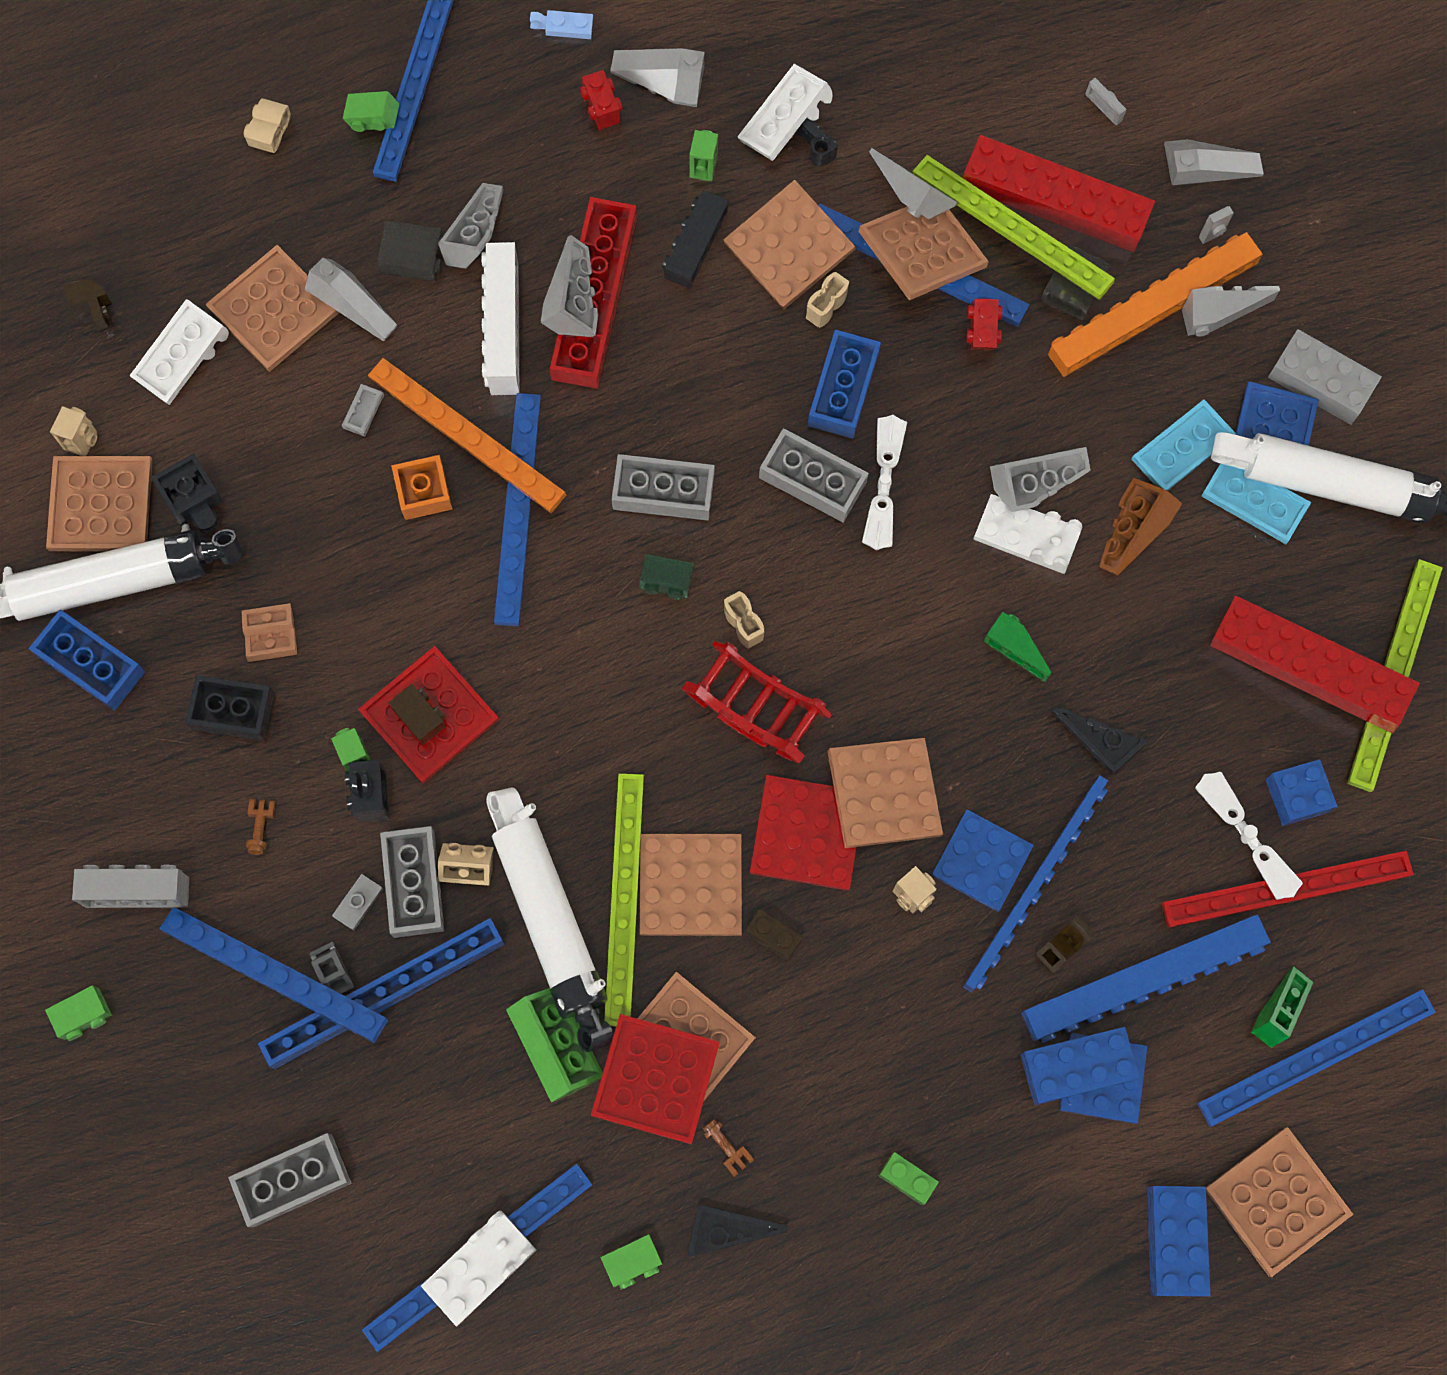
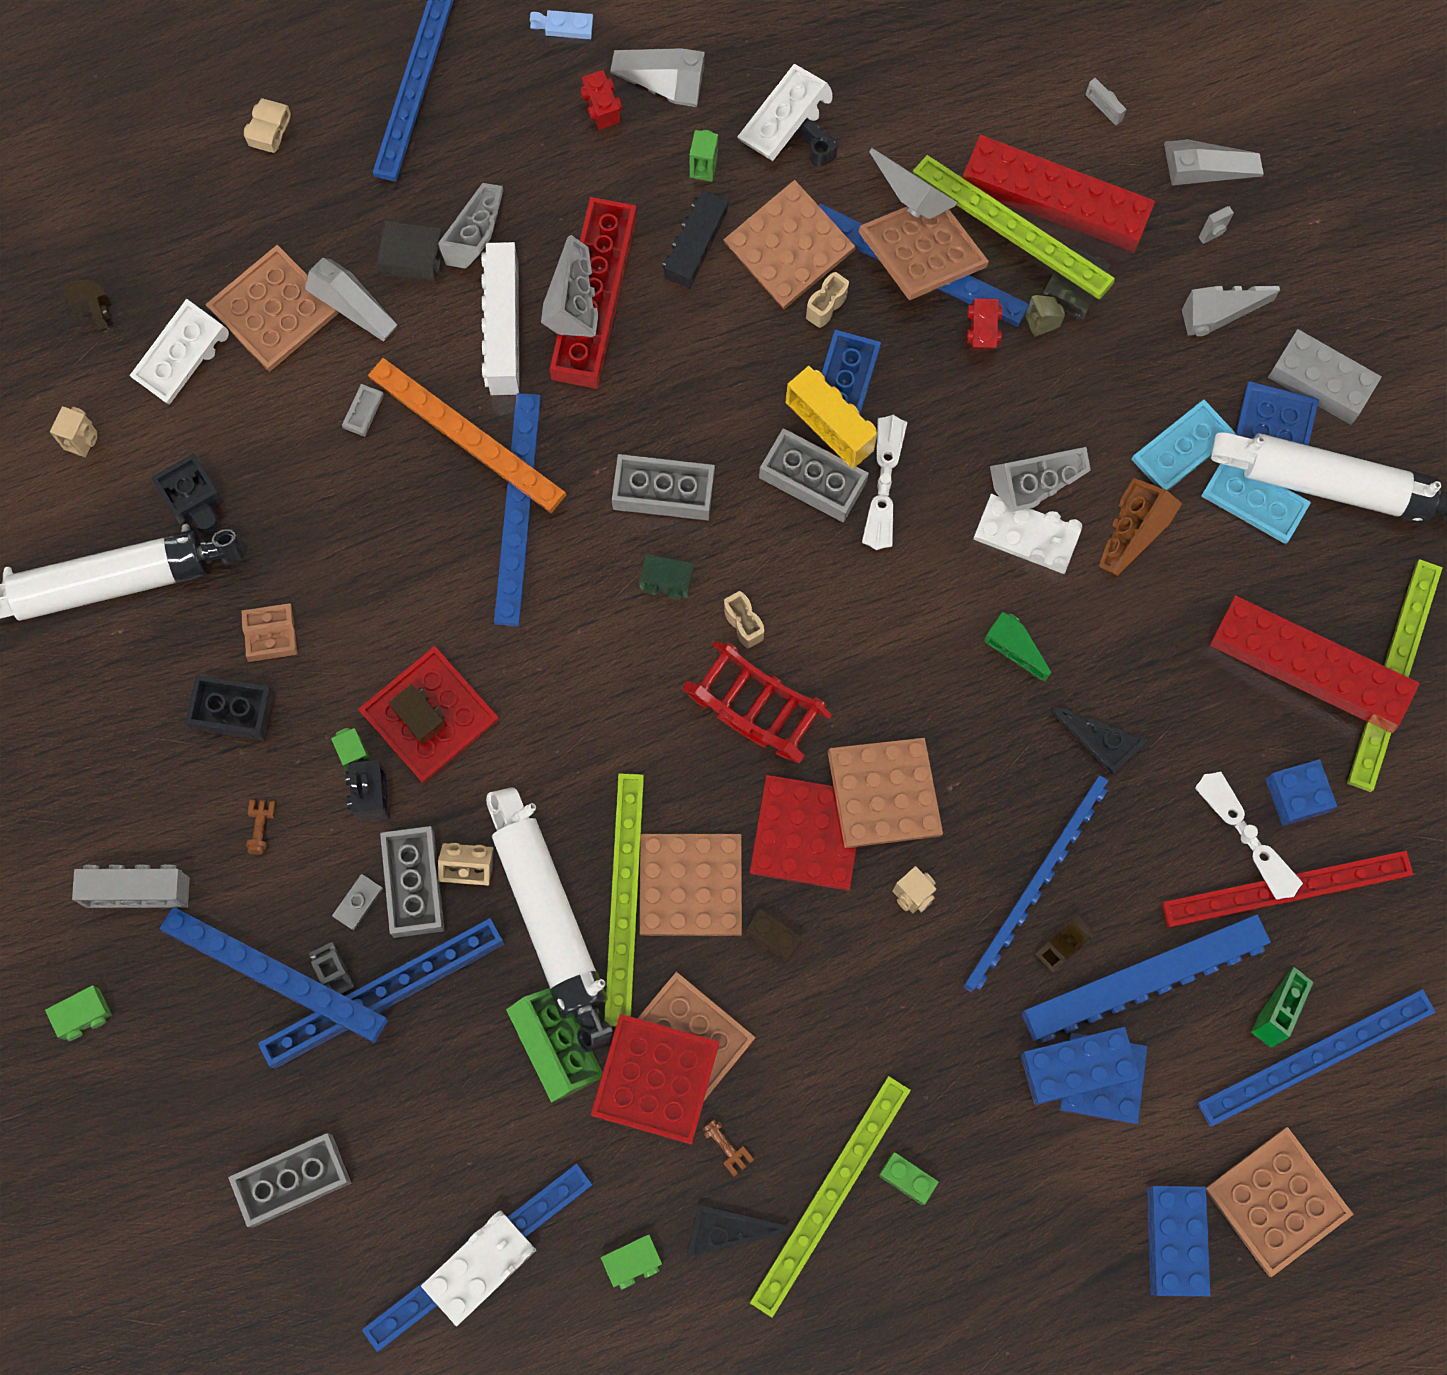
blue brick [29,610,145,711] -> none
nougat plate [46,456,153,551] -> none
bright green brick [343,91,399,132] -> none
orange brick [391,455,452,520] -> none
blue plate [931,810,1034,912] -> none
orange brick [1048,232,1263,377] -> none
none -> lime plate [750,1076,911,1318]
none -> yellow brick [786,366,877,469]
none -> olive slope [1025,295,1065,337]

